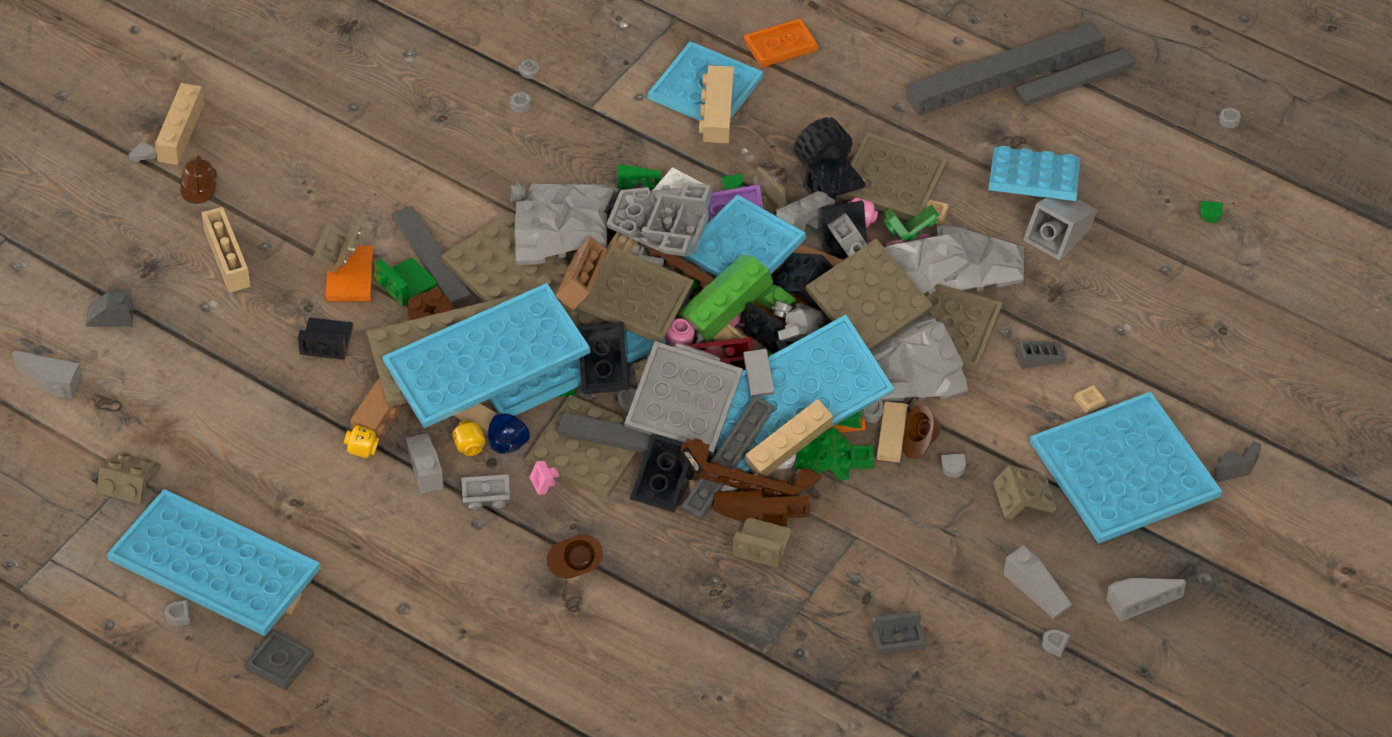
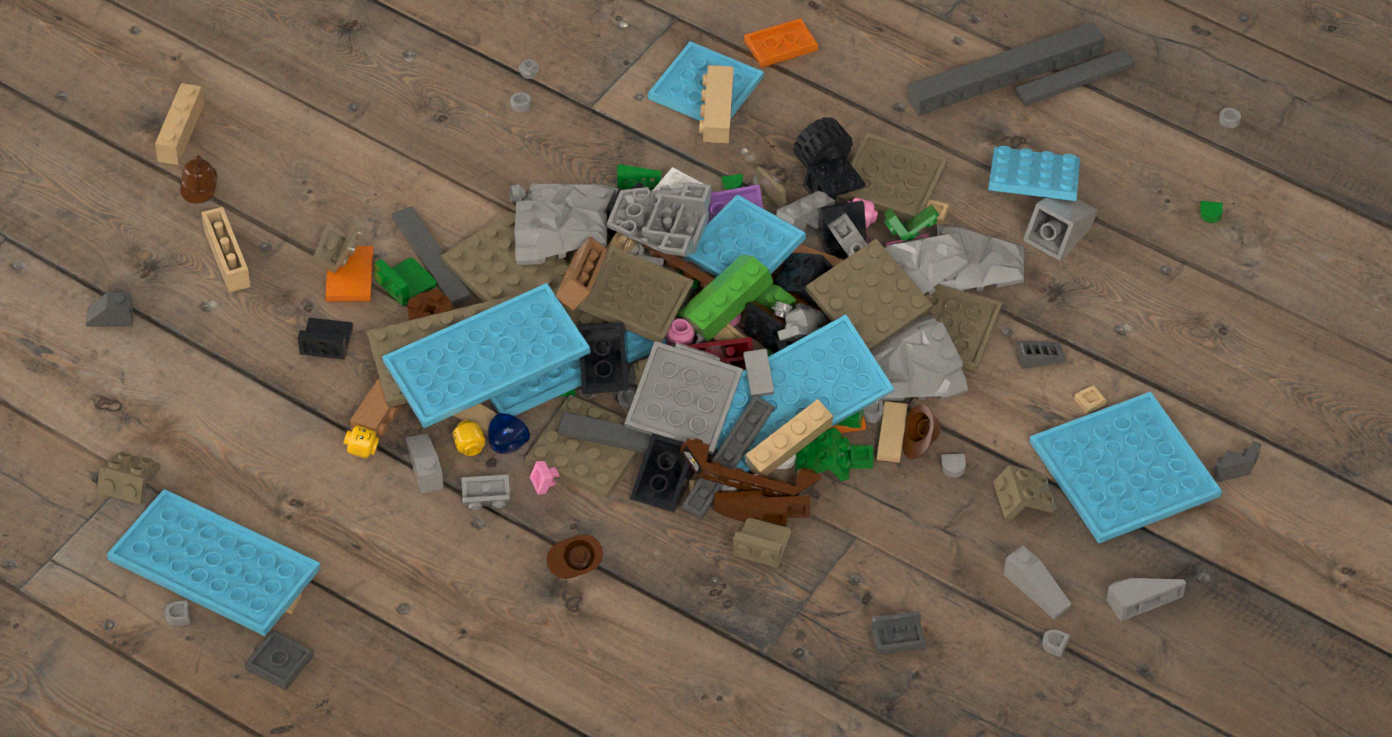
light grey slope [12,350,82,399] -> none
light grey tile [128,141,157,162] -> none

